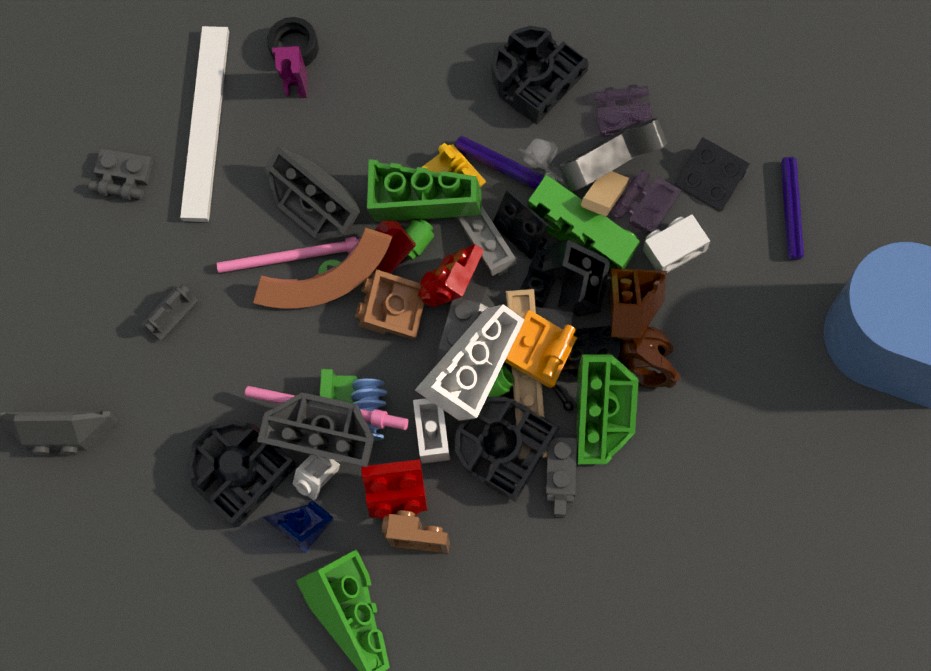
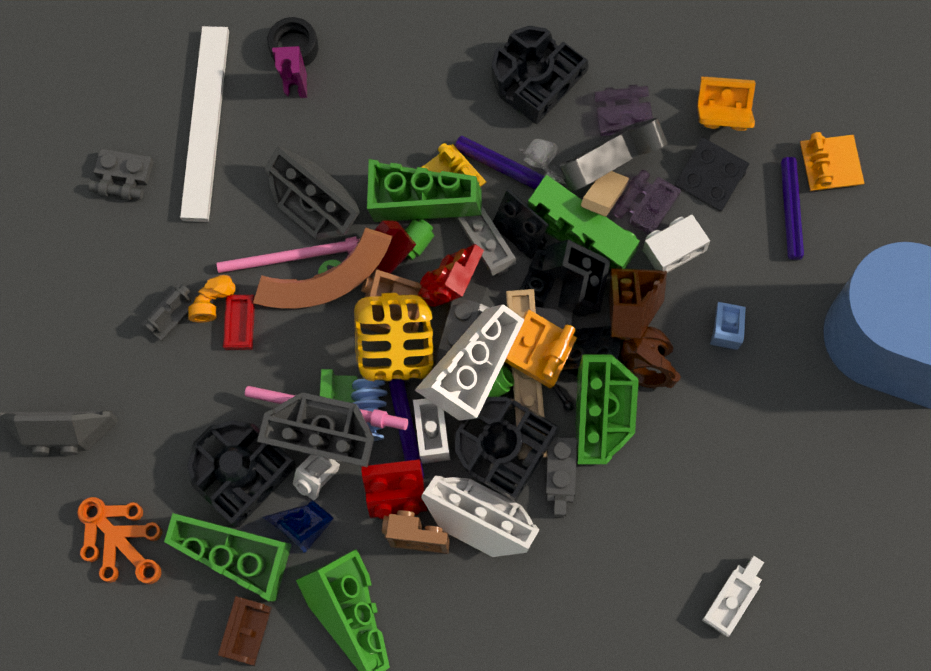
none -> orange plant [77,497,162,584]
none -> bright green wedge [164,513,292,602]
none -> light orange arm [188,275,236,323]
none -> reddish brown hinge [218,596,272,666]
none -> red tile [223,295,255,350]
none -> yellow piece [354,293,433,382]
none -> dark purple axle [388,379,424,478]
none -> white wedge [421,476,539,557]
none -> light orange bracket [697,76,756,131]
none -> white hinge [702,556,764,638]
none -> light blue slope [710,302,746,350]
none -> light orange hinge [800,132,864,191]

